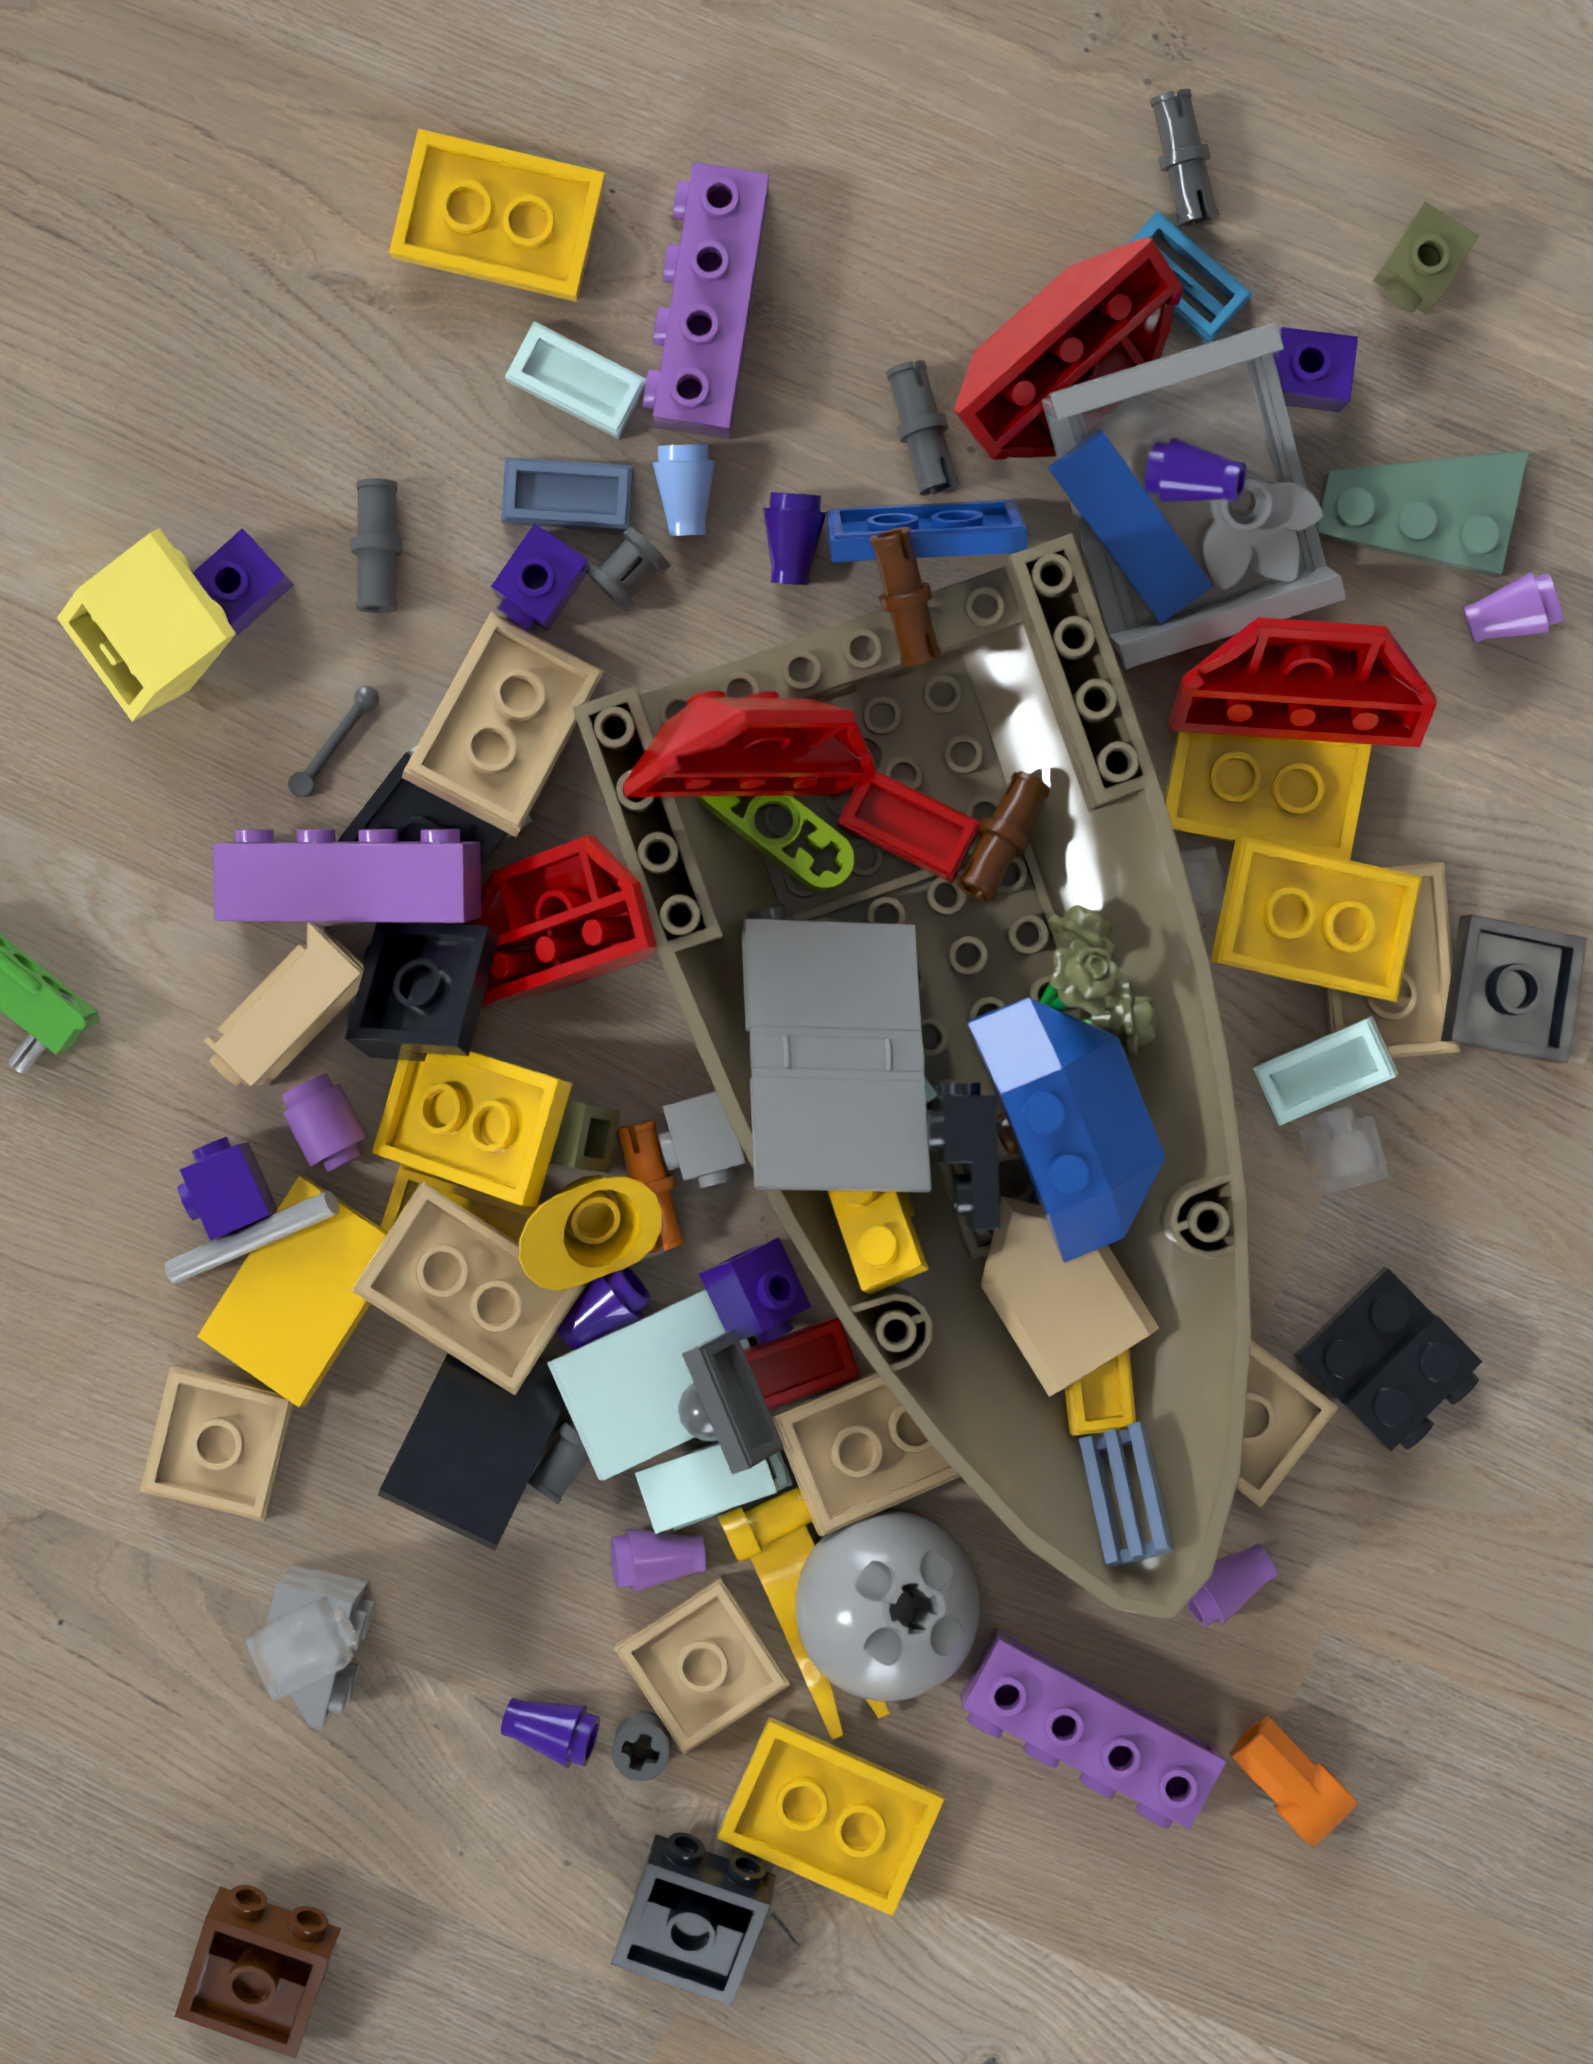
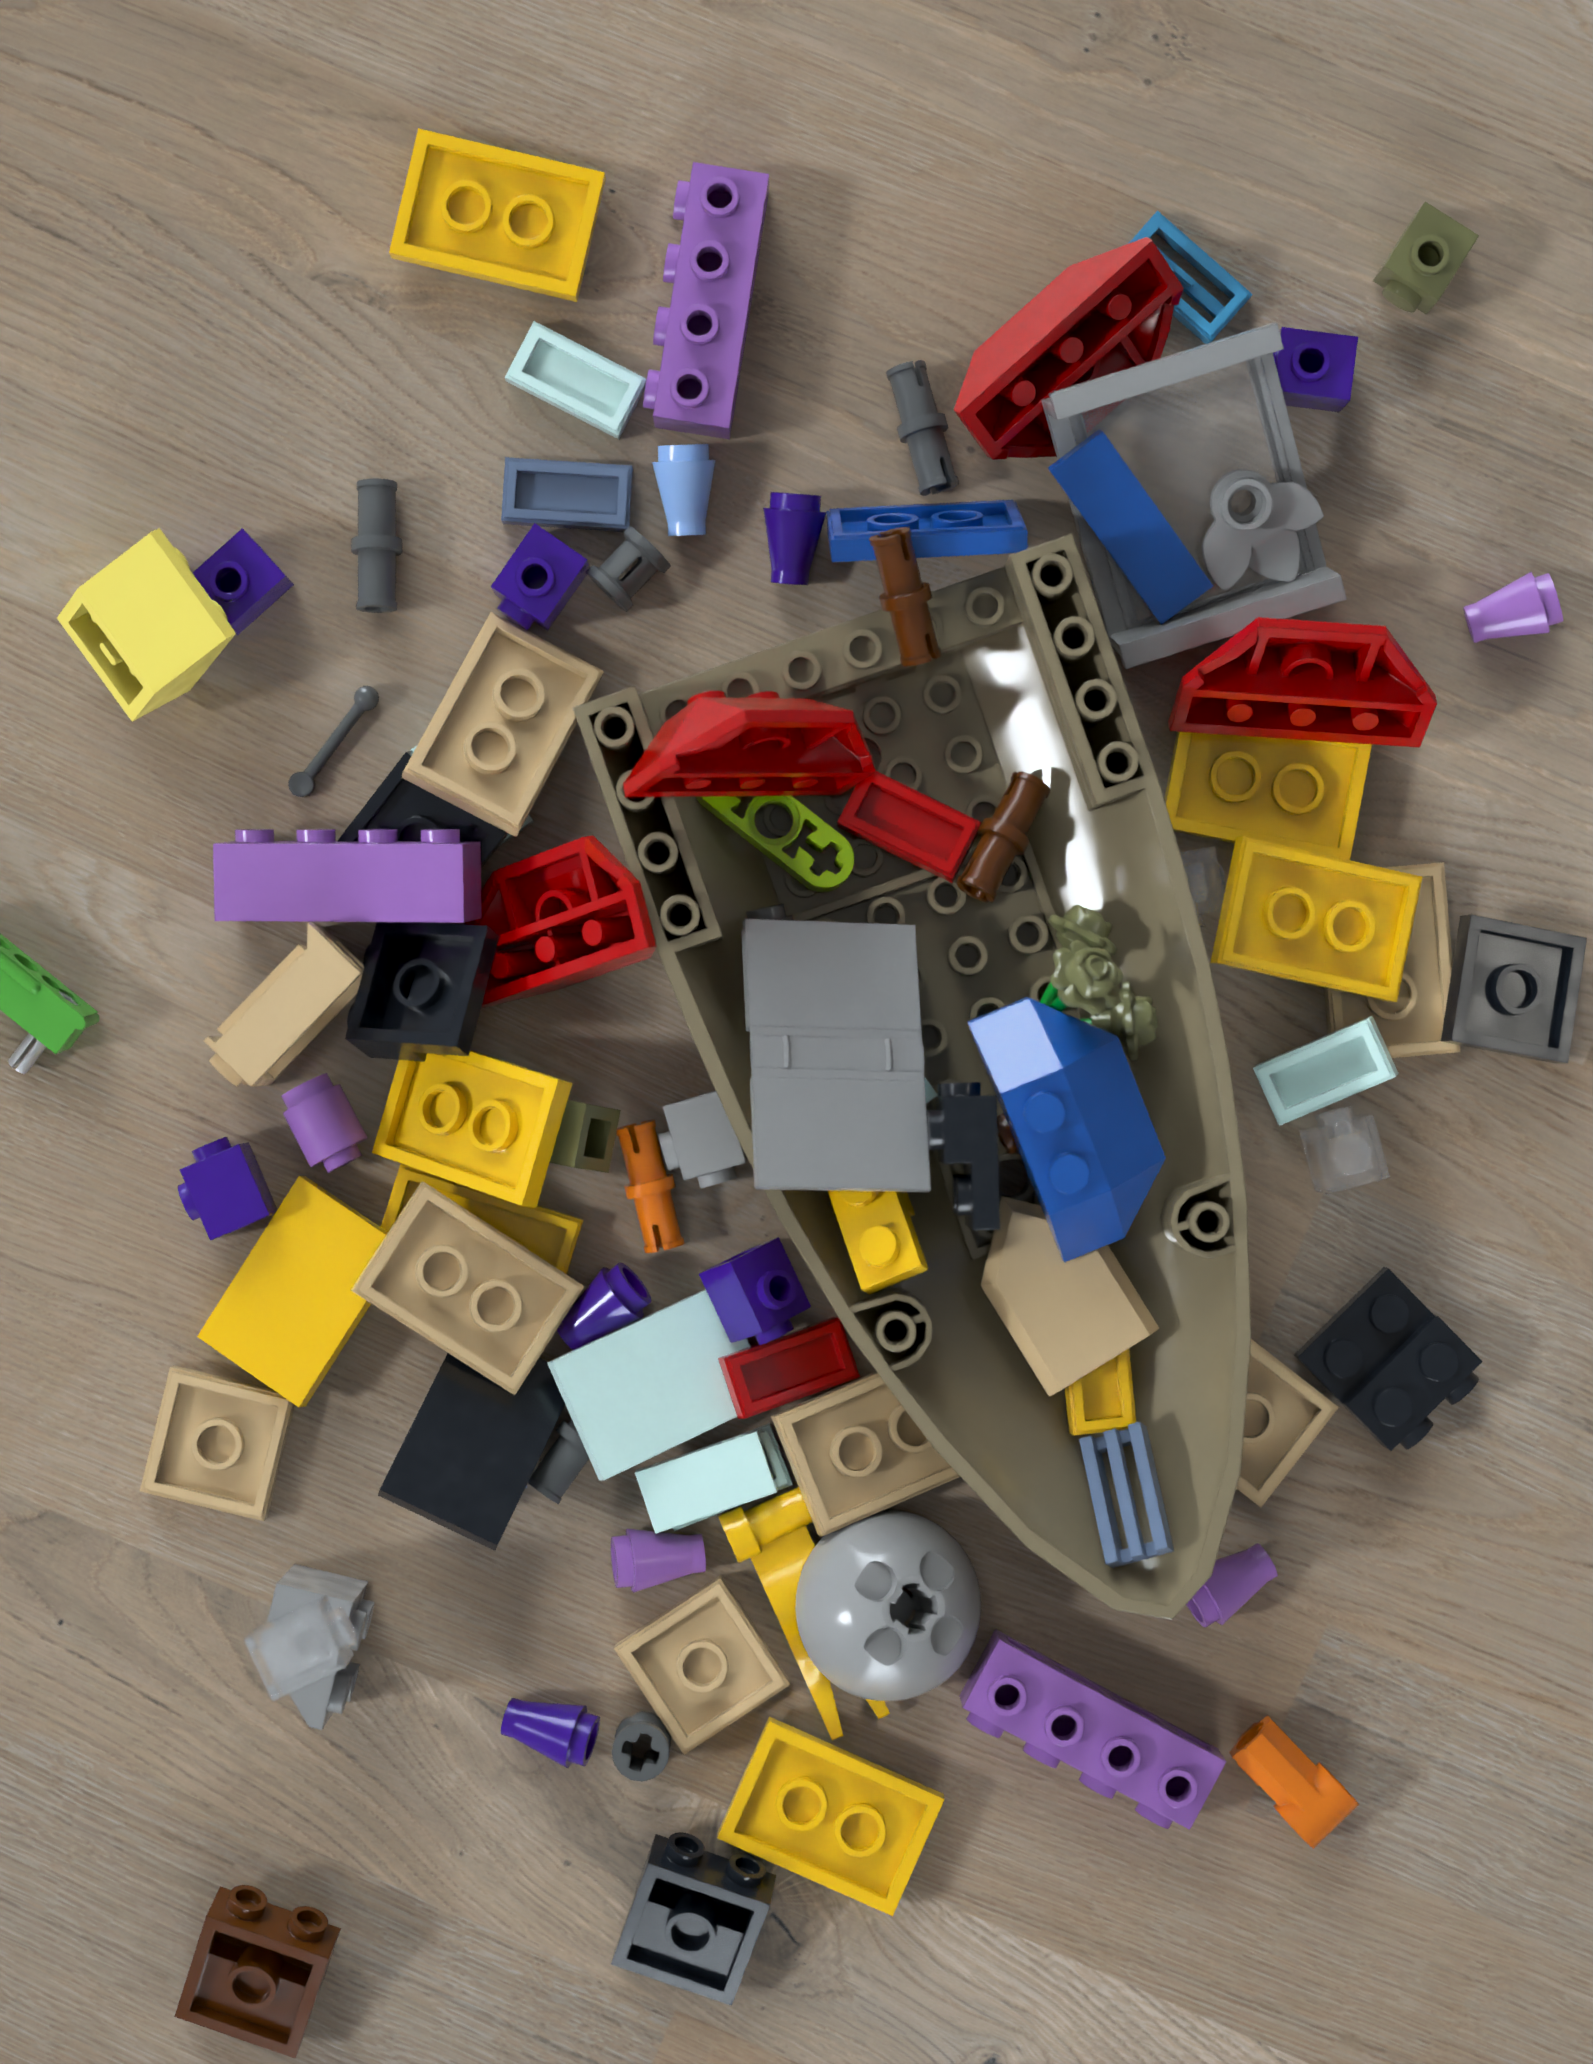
light grey bar [165,1190,339,1284] -> none
yellow piece [519,1175,662,1291] -> none
dark grey tile [678,1329,784,1474] -> none
dark purple cone [1145,437,1246,502] -> none
dark grey pin [1150,89,1219,227] -> none
sand green wing [1316,450,1529,577] -> none

